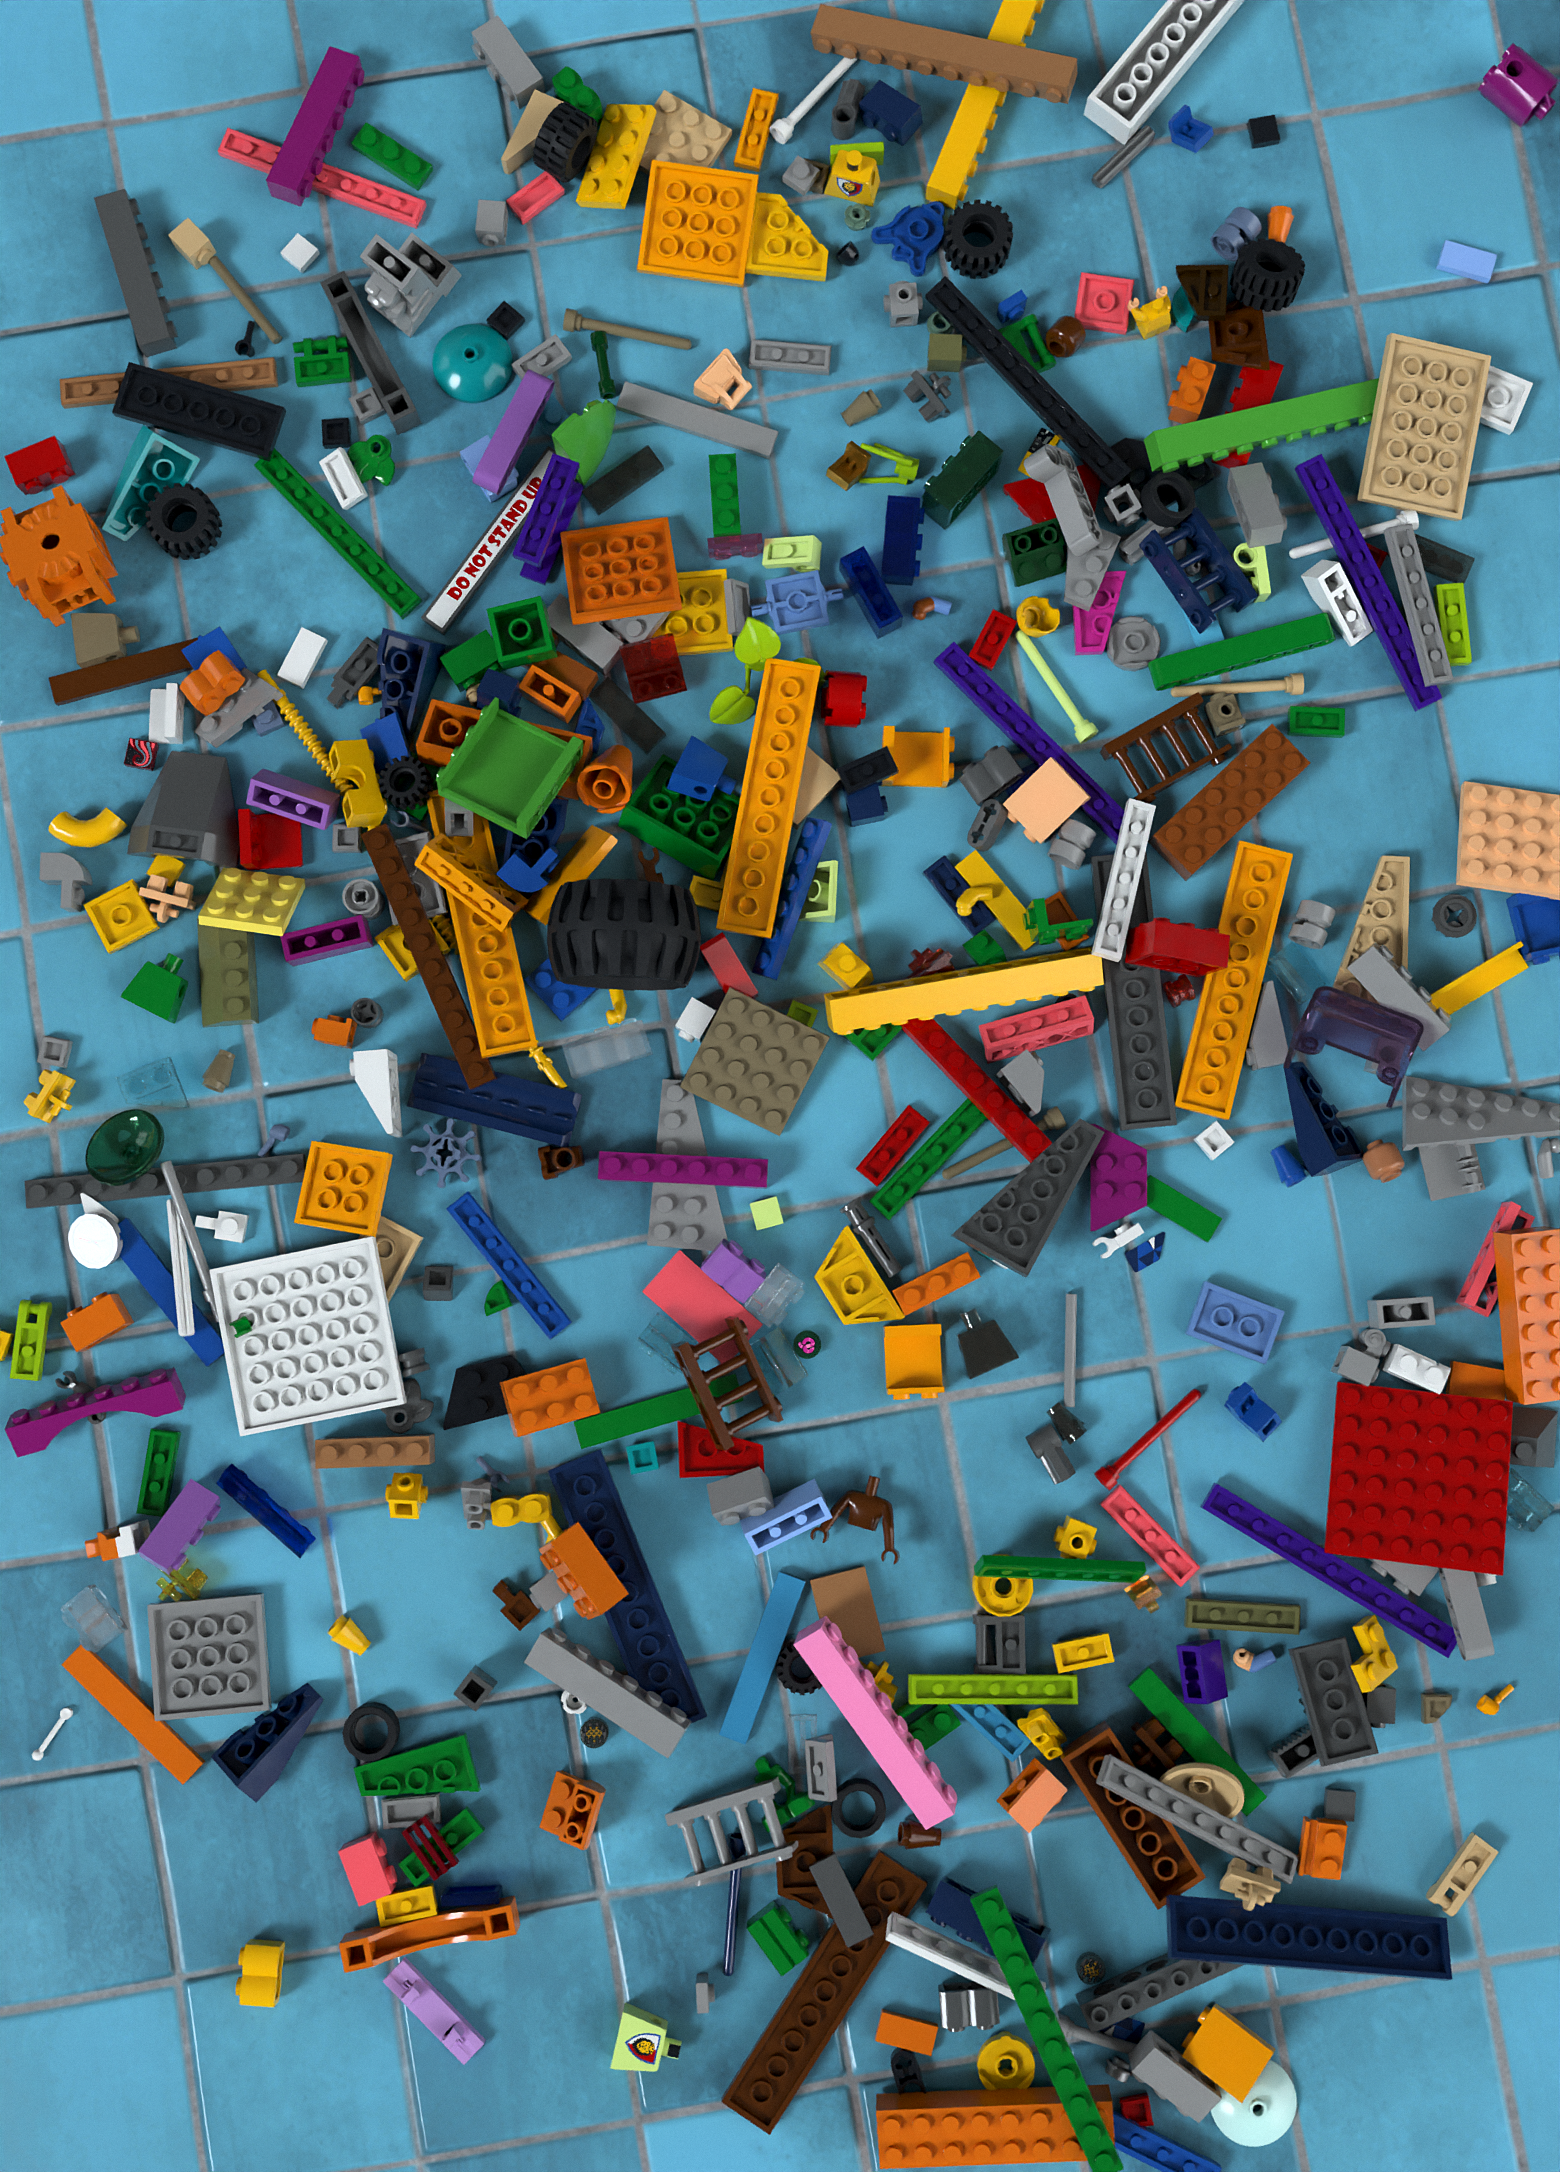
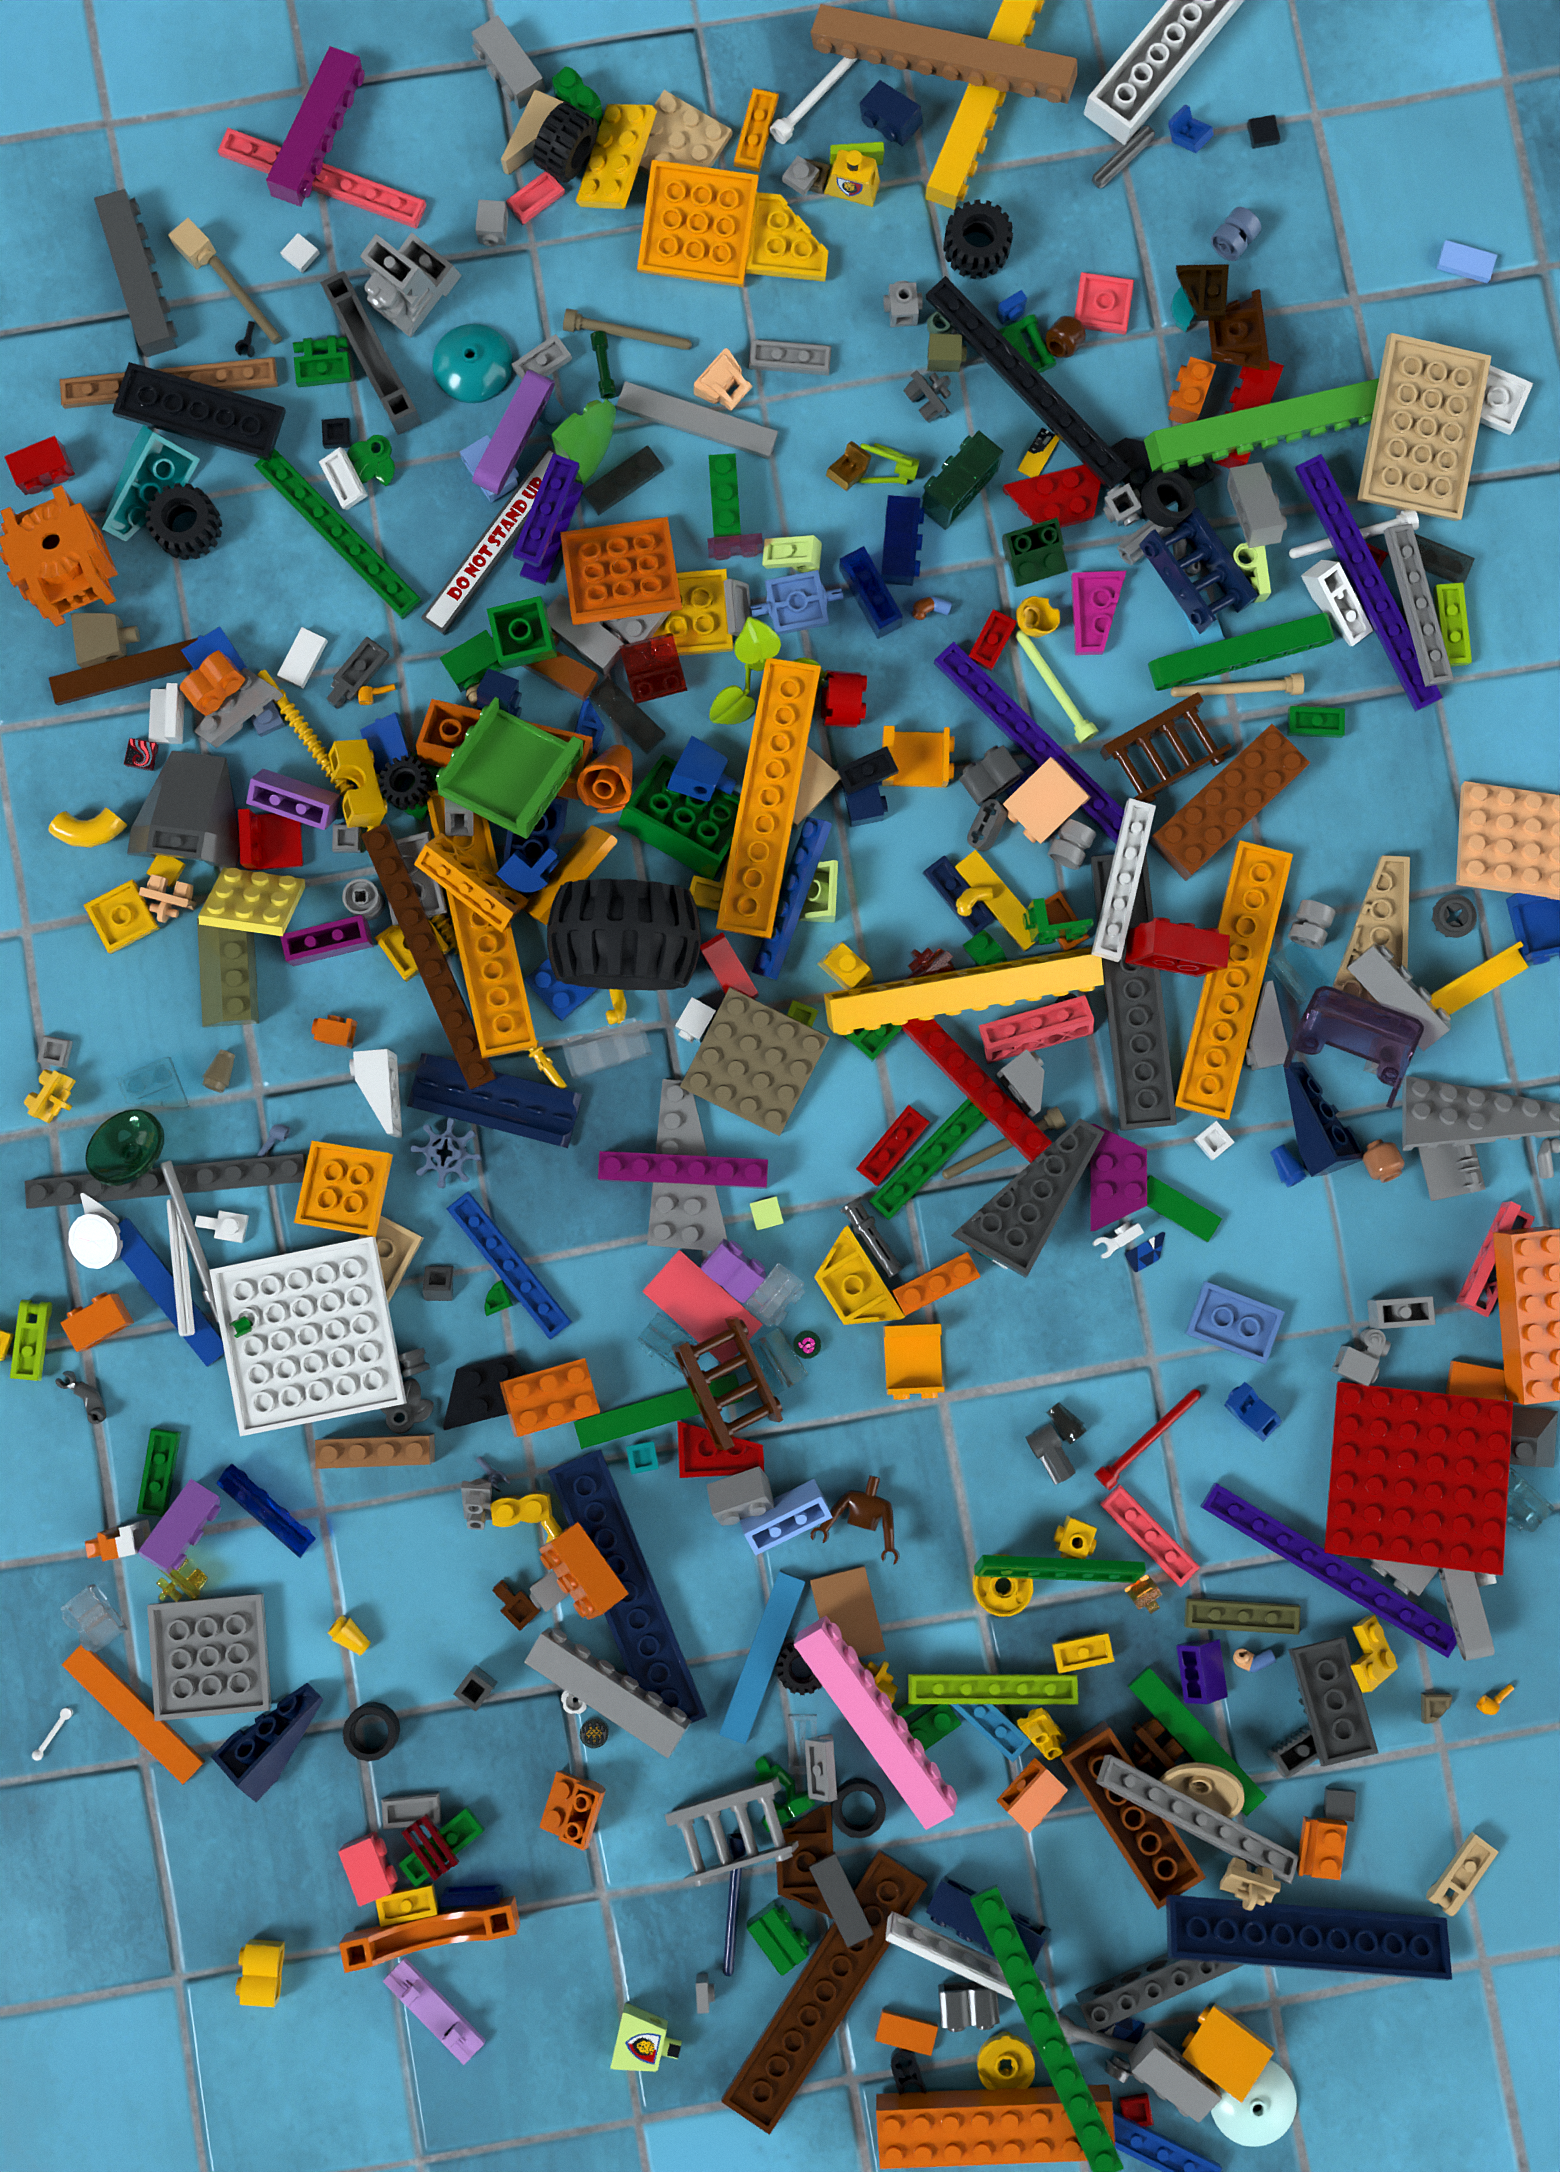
magenta arch [5,1368,186,1457] -> none
light grey brick [39,852,93,912] -> none
green torso [120,953,189,1024] -> none
light grey tile [349,386,386,425] -> none
green plate [351,122,433,191] -> none
dark grey wheel [351,998,384,1029] -> none
green wing [354,1733,481,1796] -> none
dark blue wedge [377,628,446,746] -> none
yellow brick [385,1473,428,1519] -> none
sand blue hand [390,810,429,833] -> none
black tile [486,301,525,341] -> none
orange brick [519,664,582,724] -> none
reddish brown plate [538,1145,585,1180] -> none
reddish brown plate [638,847,665,884] -> none
dark grey piece [831,78,865,140] -> none
black hinge [835,241,859,266] -> none
dark tan cone [841,389,882,427] -> none
sand green plate [844,204,870,231] -> none
blue tile [871,201,945,277] -> none
reddish brown cone [897,1819,942,1849] -> none
clear smoke torso [956,1308,1019,1379] -> none
dark grey plate [973,1614,1026,1674] -> none
light grey beam [1024,444,1103,557] -> none
light grey wing [1064,528,1121,611] -> none
light grey bar [1064,1294,1077,1407] -> none
clear smoke tile [1075,1952,1106,1985] -> none
light grey tile [1105,616,1161,672] -> none
yellow piece [1127,286,1171,340] -> none
clear red wheel [1163,974,1195,1008] -> none
dark tan brick [1204,692,1246,738] -> none
black tyre [1230,239,1305,312] -> none
orange cone [1267,206,1294,243] -> none
dark grey brick [1361,1683,1396,1728] -> none
white brick [1380,1344,1451,1394] -> none
magenta cylinder [1478,43,1560,128] -> none

